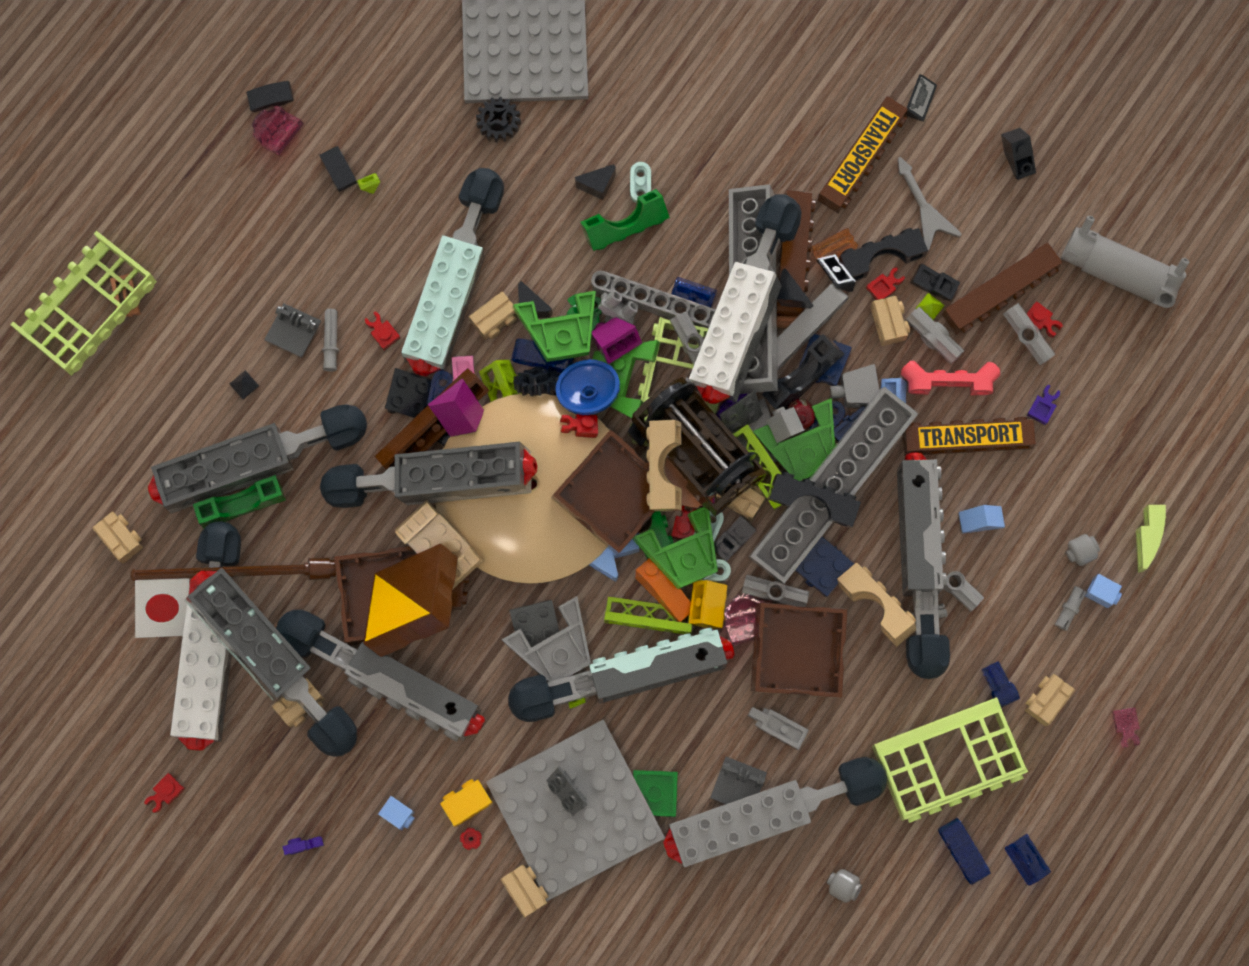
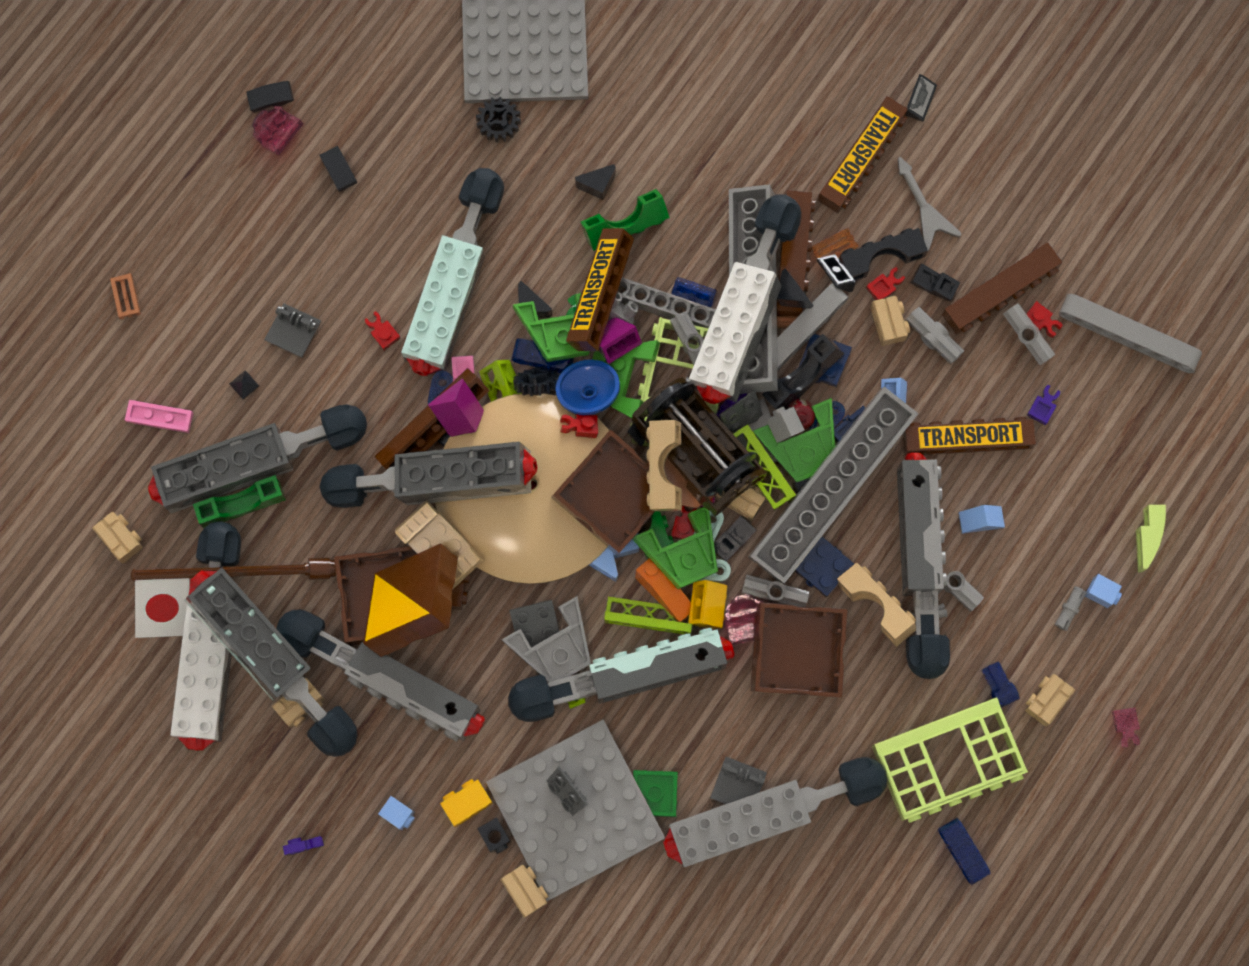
yellowish green window [10,231,157,376] -> none
red plate [144,773,185,813] -> none
light grey axle [322,309,339,372] -> none
lime slope [357,173,380,194] -> none
black hinge [385,368,434,418] -> none
red plate [460,828,482,850] -> none
tan brick [469,292,517,340] -> none
light aqua plate [630,162,651,203] -> none
light grey hinge [747,707,809,750] -> none
black arch [767,471,861,528] -> none
light grey head [827,869,862,903] -> none
light grey torso [830,364,879,408] -> none
coral plate [901,361,1000,395] -> none
lime slope [915,293,945,320] -> none
black slope [1001,128,1036,180] -> none
clear blue slope [1005,834,1051,886] -> none
light grey piece [1061,216,1189,308] -> none
light grey head [1066,534,1100,566] -> none
none -> bright pink plate [125,400,193,433]
none -> black brick [477,817,511,854]
none -> reddish brown brick [566,228,634,351]
none -> light grey beam [1059,294,1202,373]

